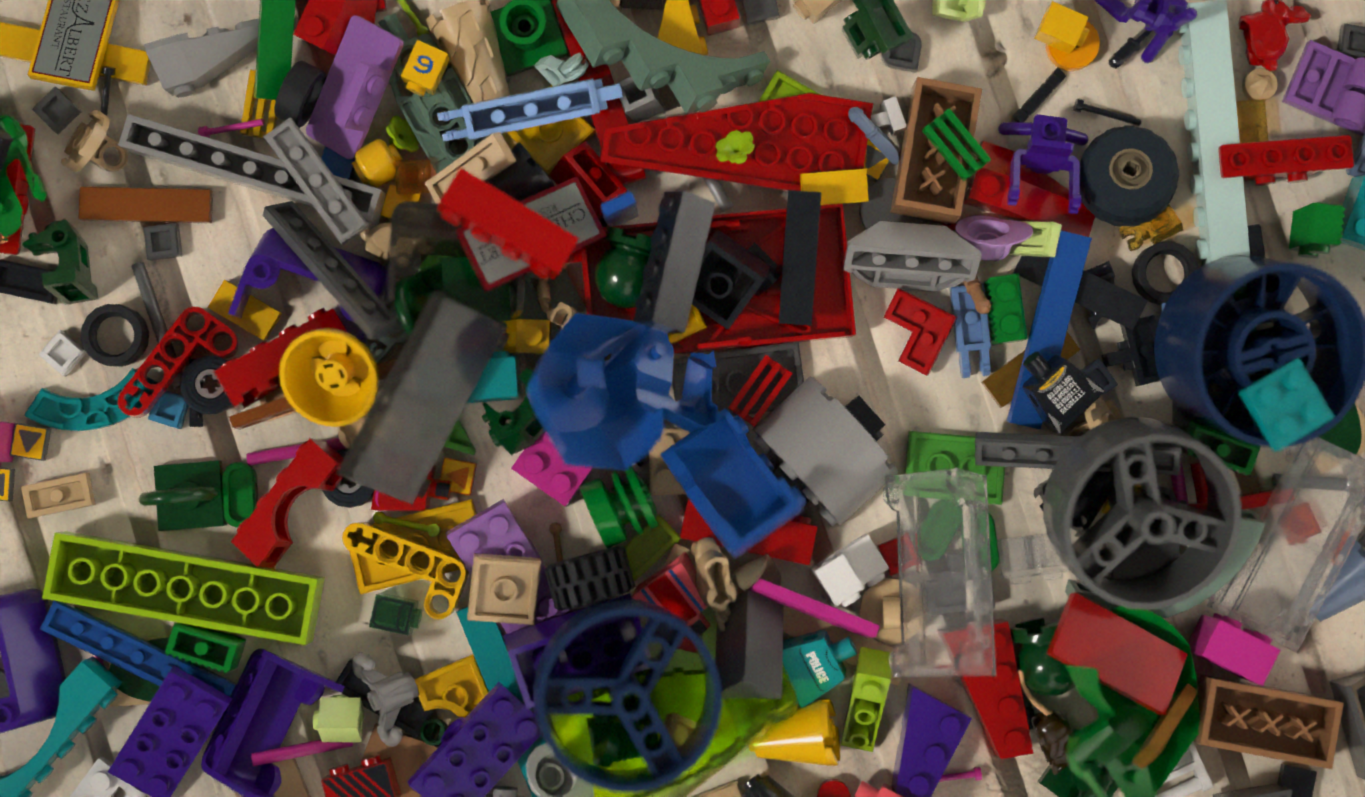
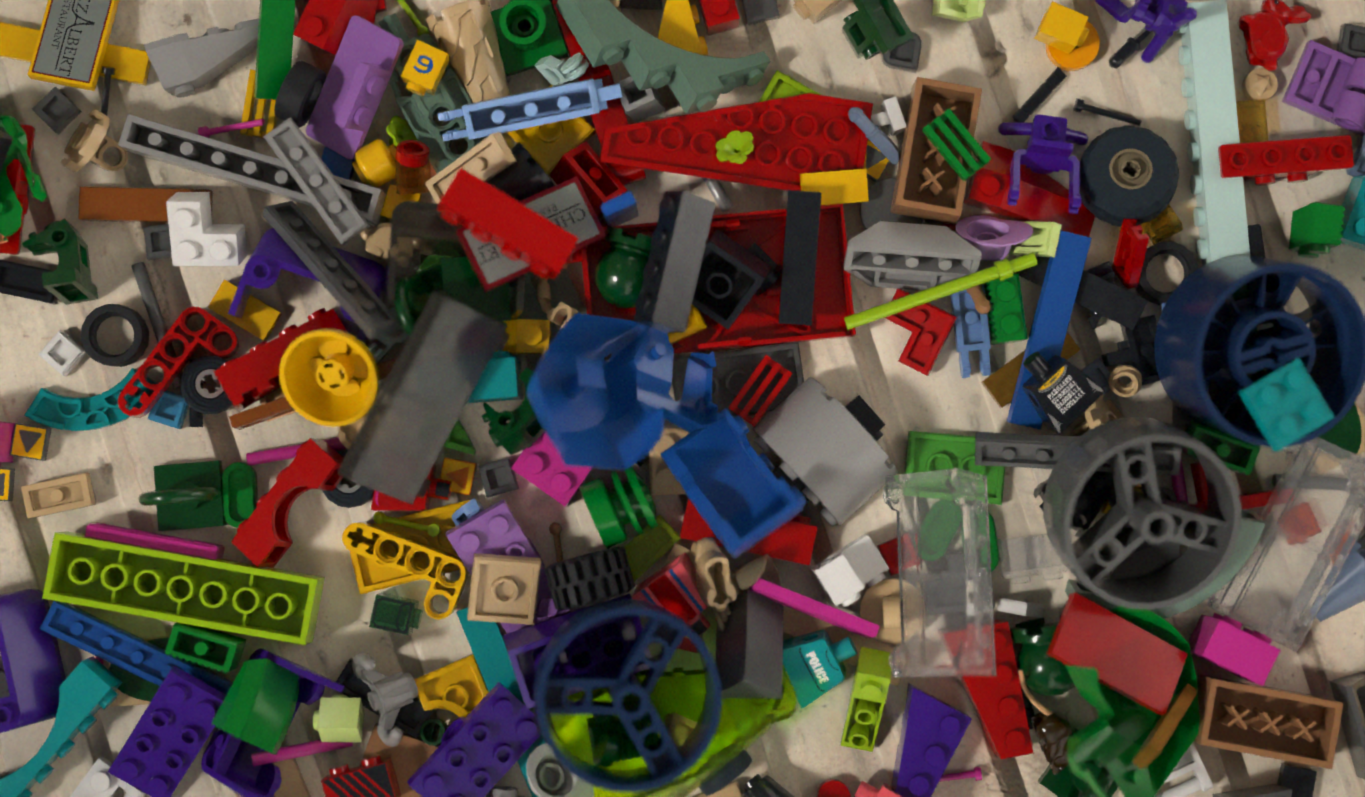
yellow cone [747,698,841,766] -> none
none -> dark pink tile [85,523,225,559]
none -> white brick [166,192,247,266]
none -> green slope [211,659,300,755]
none -> red tile [396,140,430,168]
none -> medium blue tile [451,498,484,526]
none -> dark grey tile [478,457,519,498]
none -> black bush [696,746,752,796]
none -> lime bar [844,253,1038,330]
none -> white tile [997,598,1044,618]
none -> tan plate [1108,365,1142,397]
none -> red tile [1112,219,1150,289]

